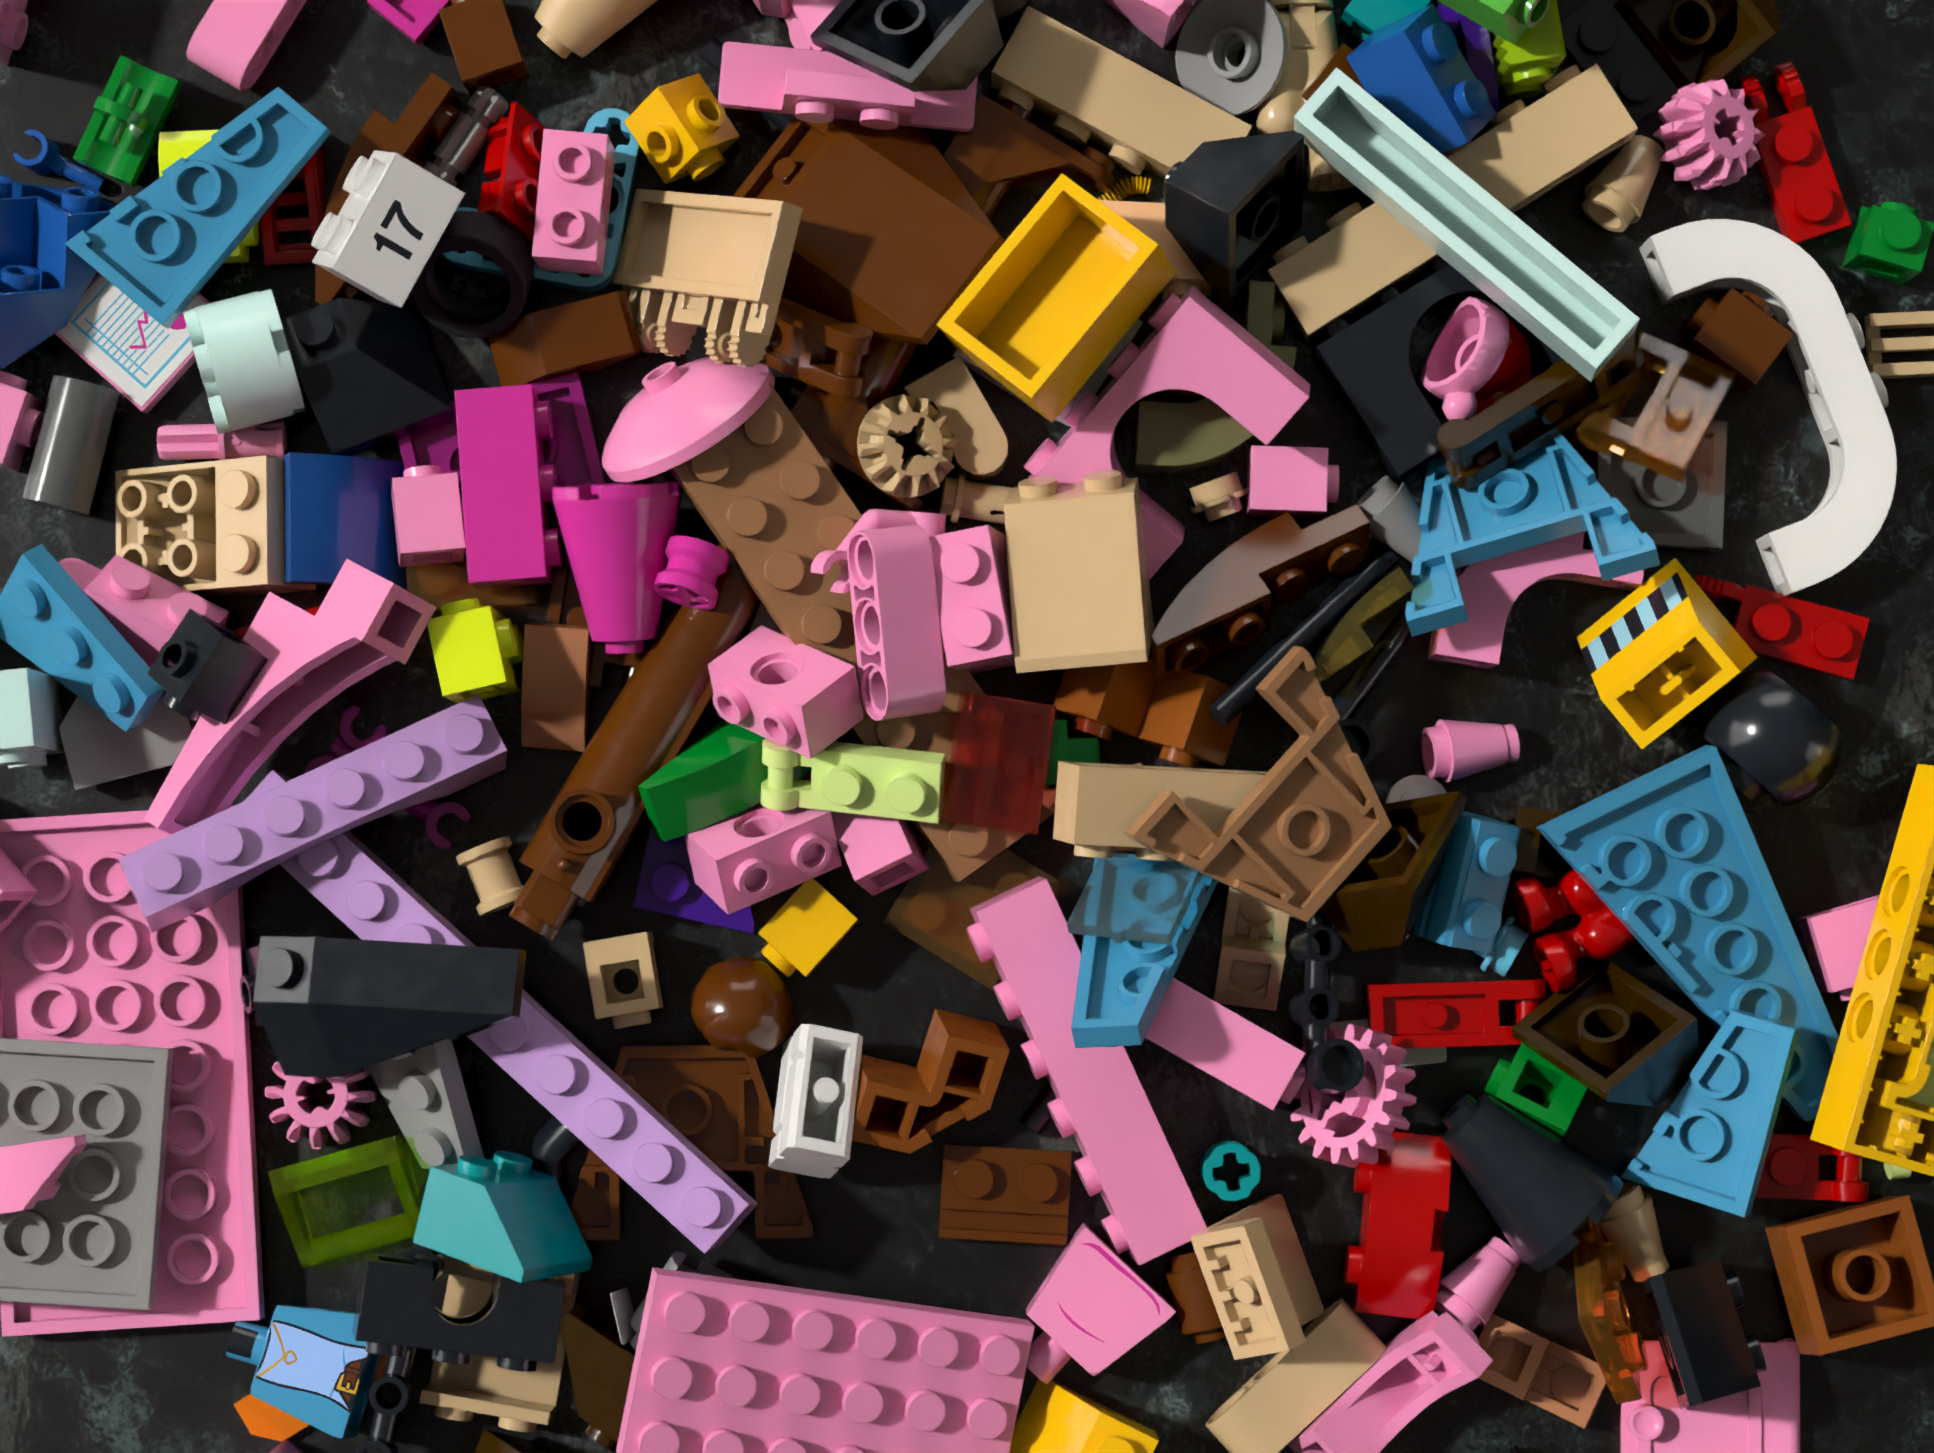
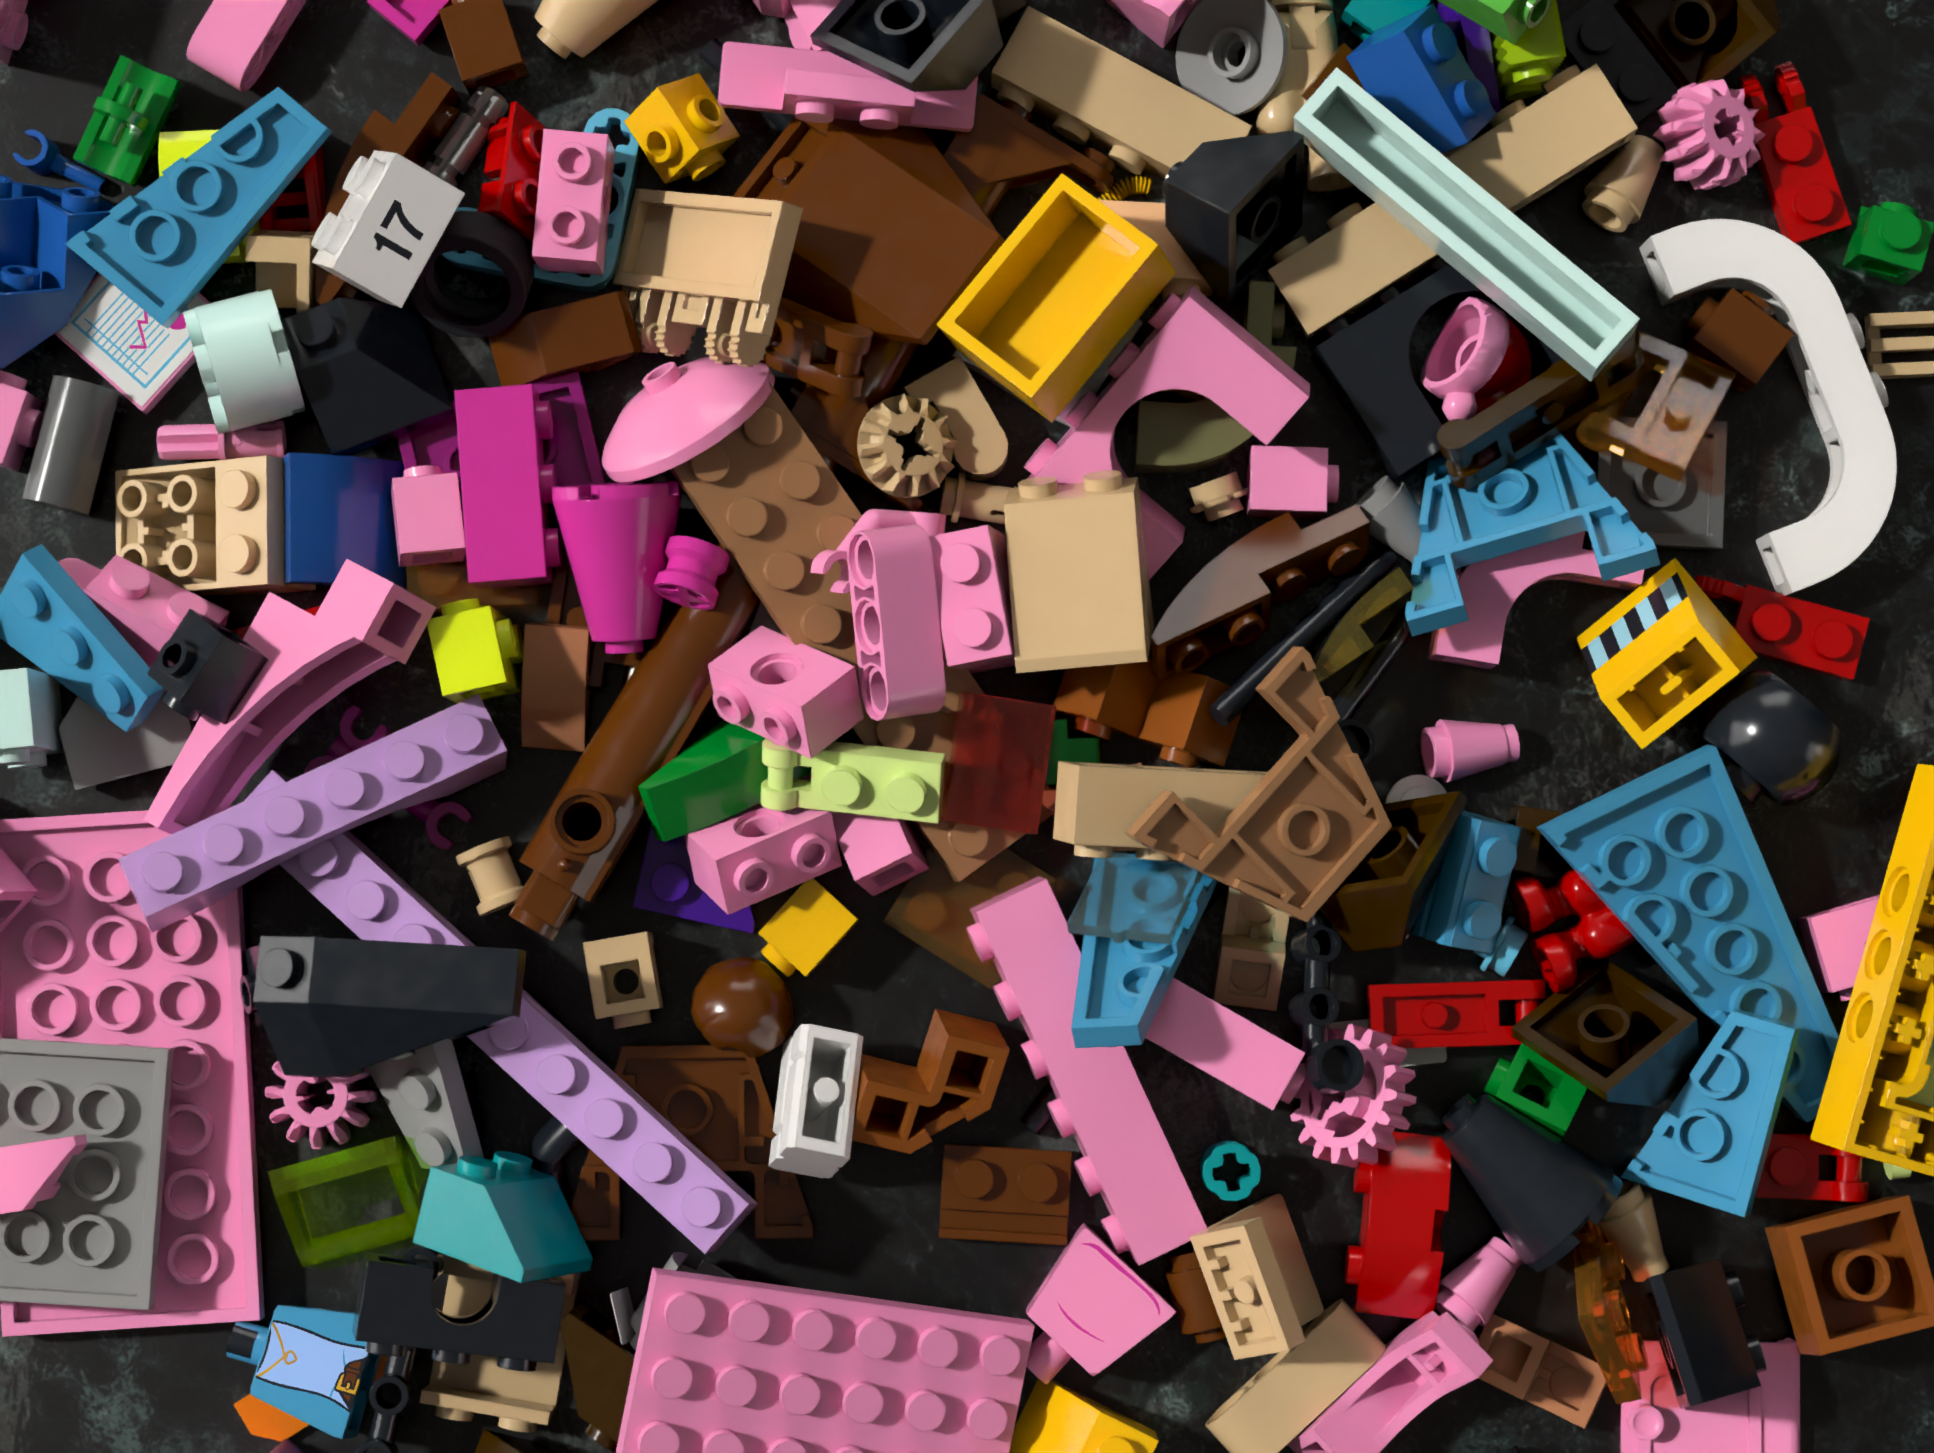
none -> tan panel [245,229,319,314]

